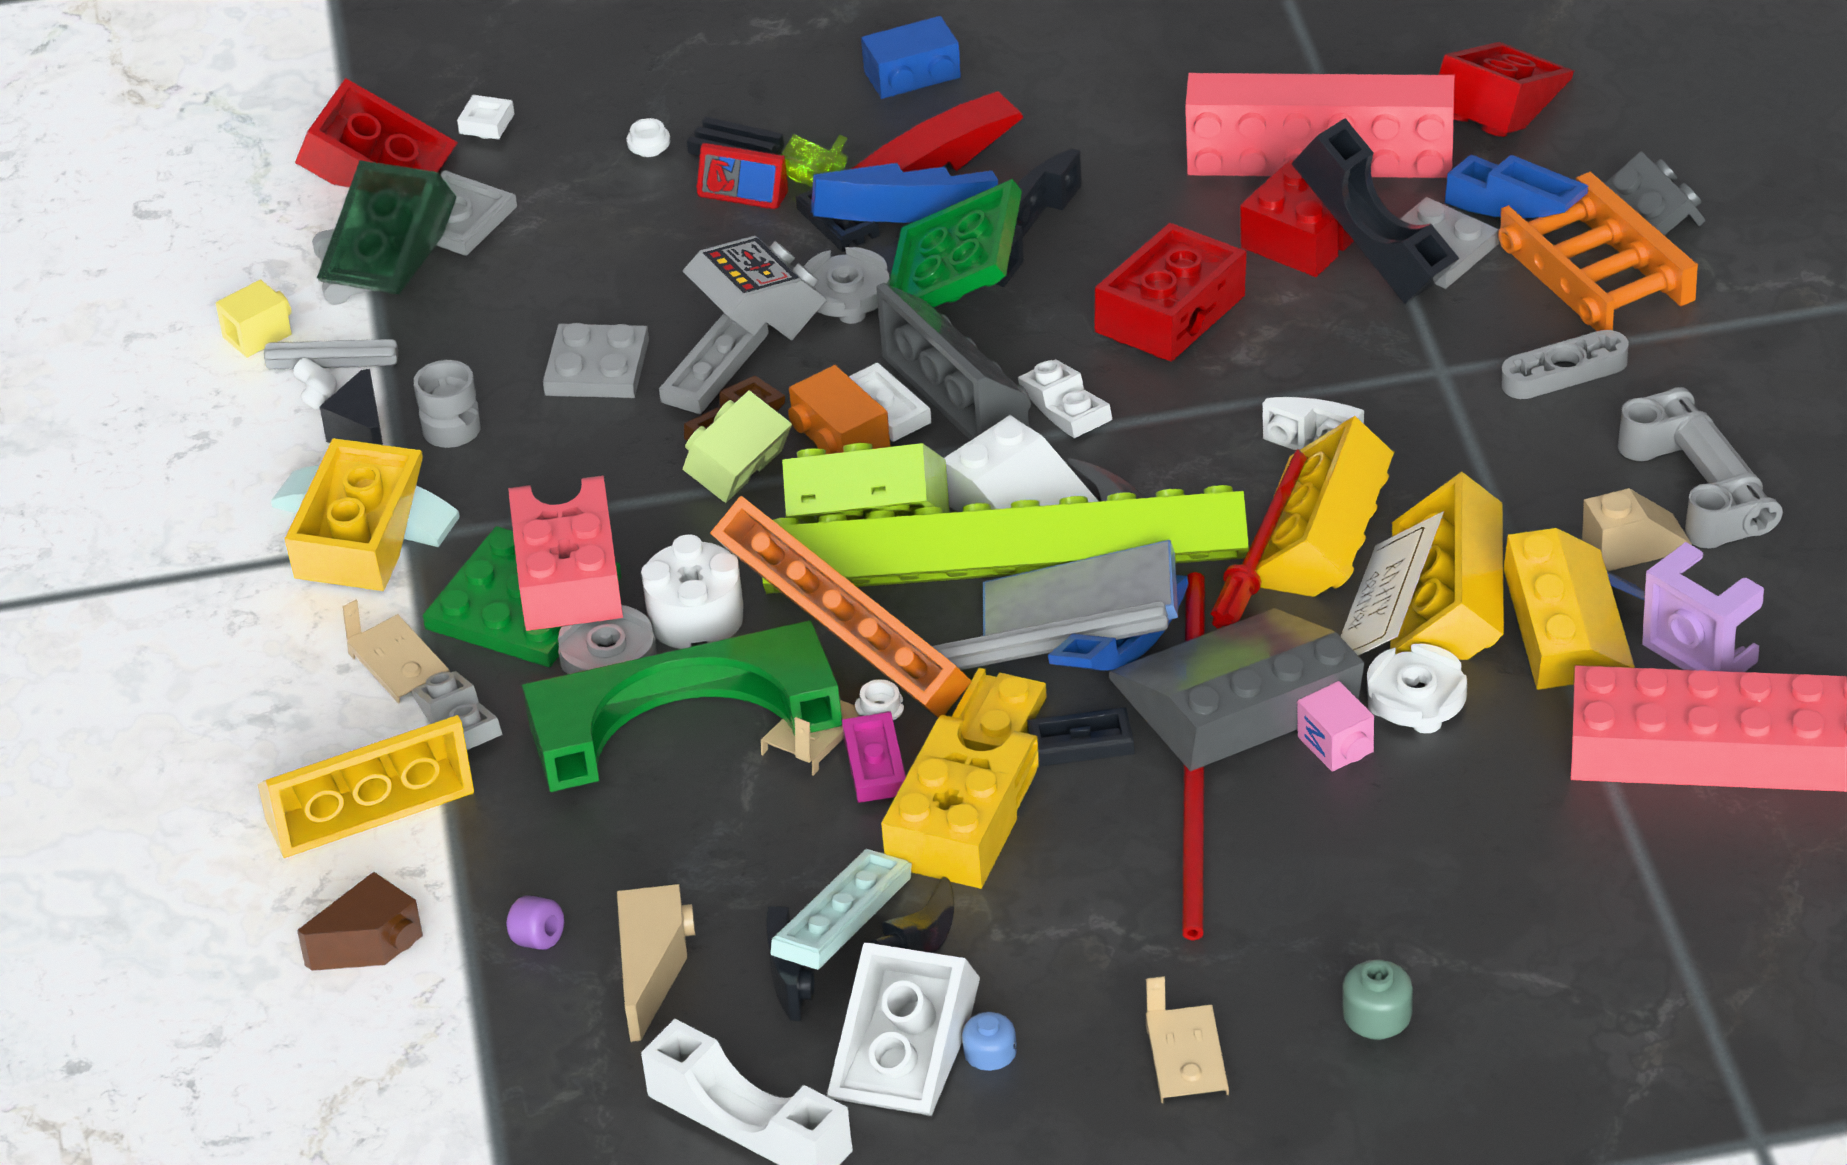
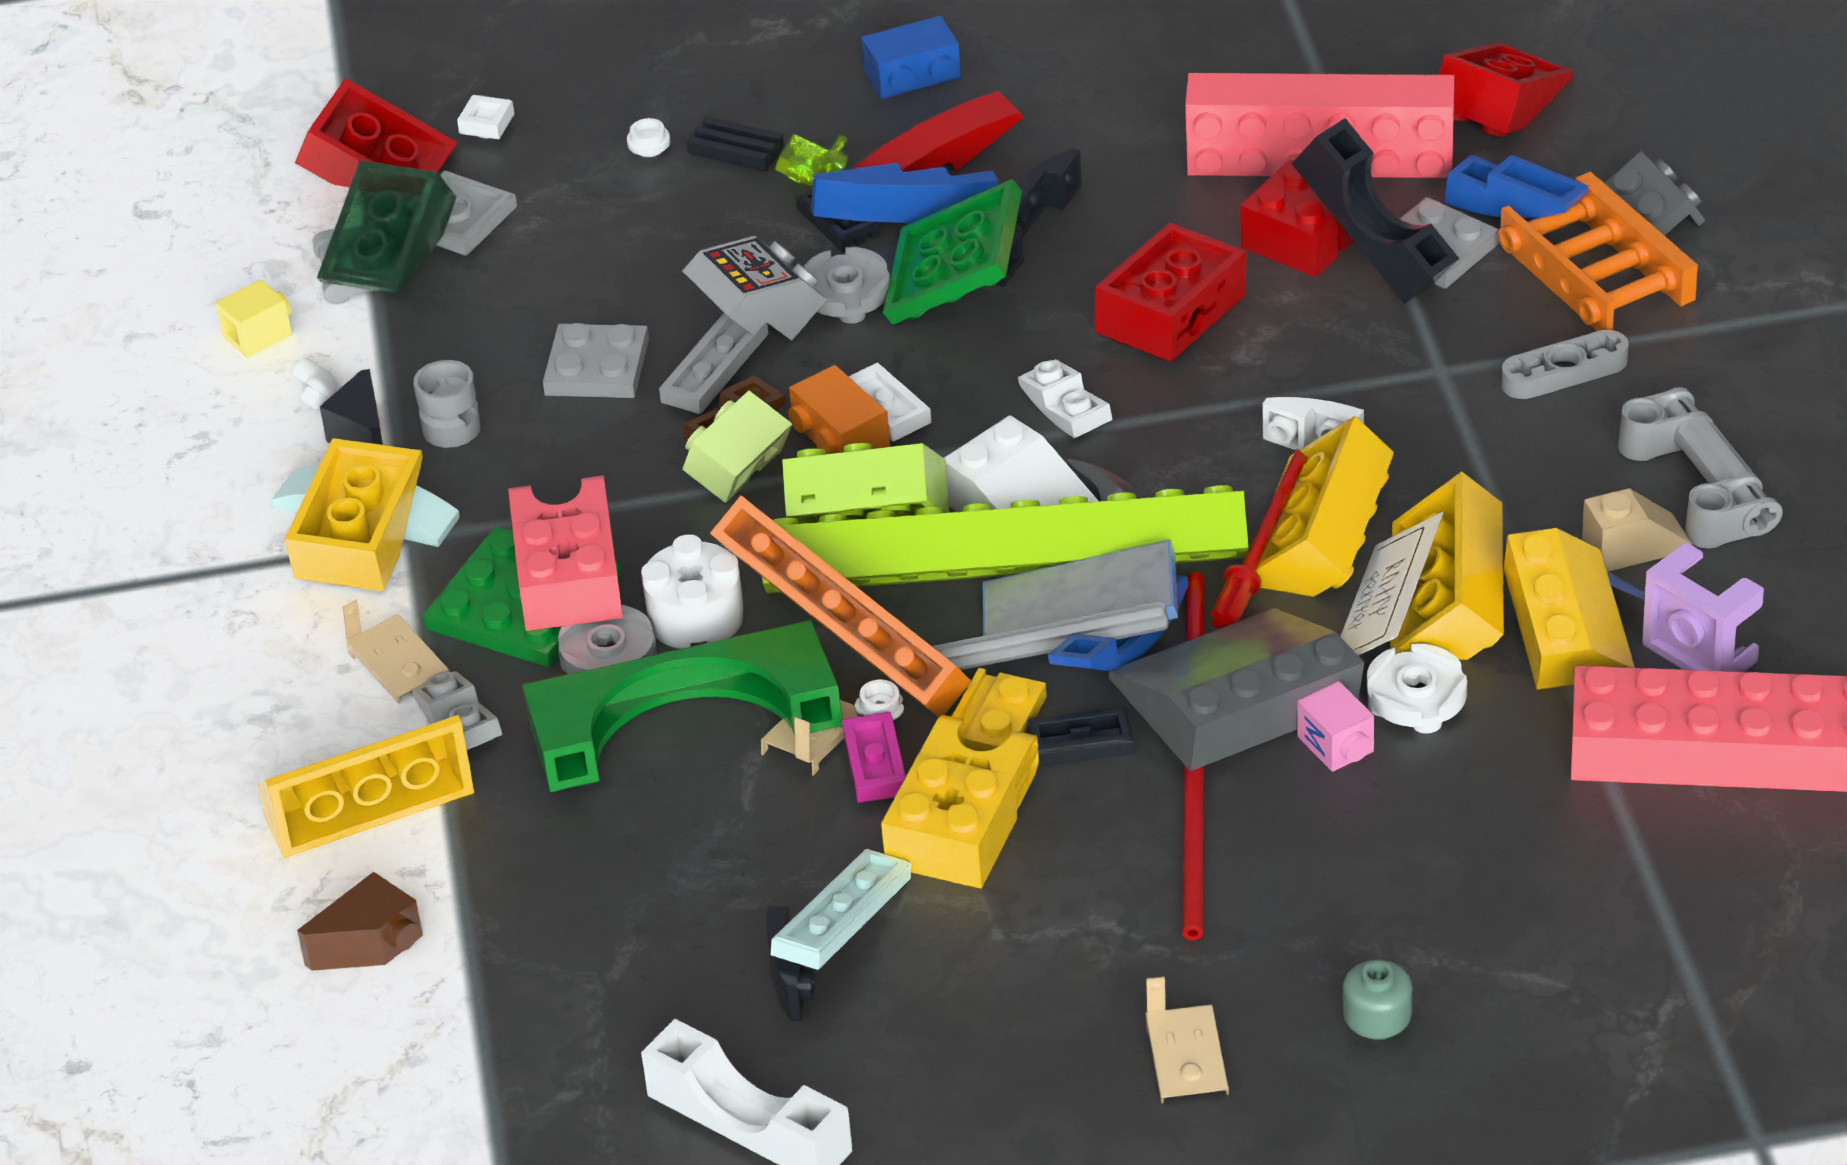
light grey axle [264,339,399,369] -> none
medium lavender piece [506,895,565,950] -> none
tan slope [617,884,695,1042] -> none
slope [697,143,788,209] -> none
white slope [827,942,980,1116] -> none
black bar [870,877,954,953] -> none
dark grey slope [876,283,1031,441] -> none
medium blue piece [962,1012,1017,1071] -> none

